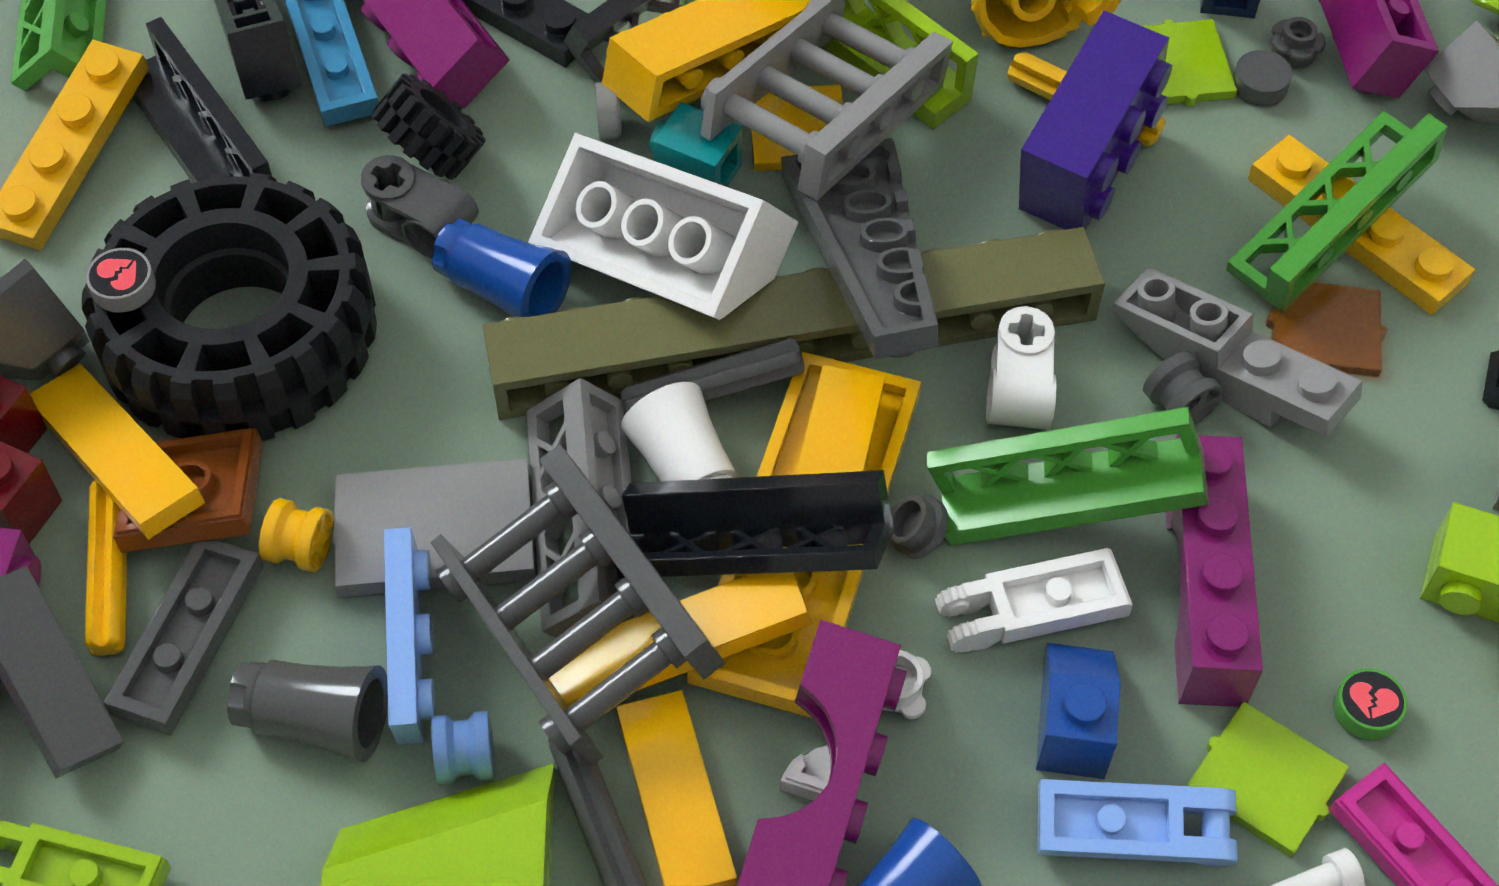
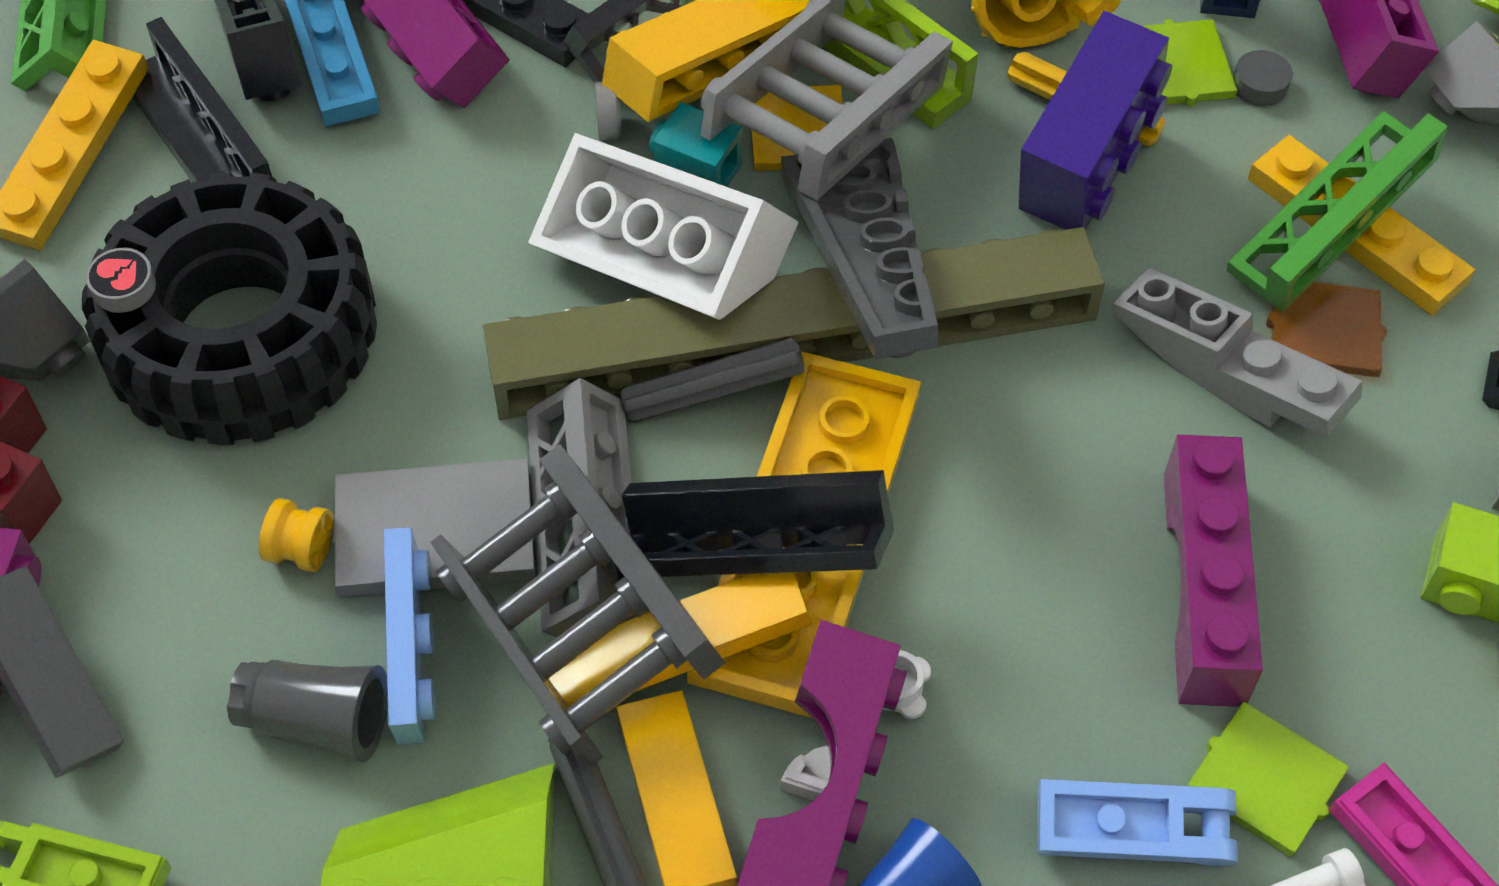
yellow tile [30,363,205,540] -> none
yellow axle [85,480,127,657] -> none
dark grey plate [103,539,264,736] -> none
dark orange tile [113,428,264,553] -> none
dark grey piece [361,155,479,258] -> none
black tyre [372,73,486,180] -> none
blue plant [431,219,572,317] -> none
medium blue wheel [431,711,495,785] -> none
white plant [621,382,738,482] -> none
yellow tile [795,364,885,475] -> none
dark grey plate [891,495,948,559] -> none
bright green fence [927,407,1209,546] -> none
white hinge [935,548,1133,653] -> none
white piece [986,306,1057,430] -> none
blue slope [1036,643,1121,779] -> none
dark grey wheel [1142,351,1224,425] -> none
dark grey plate [1270,17,1326,69] -> none
tile [1333,668,1408,740] -> none

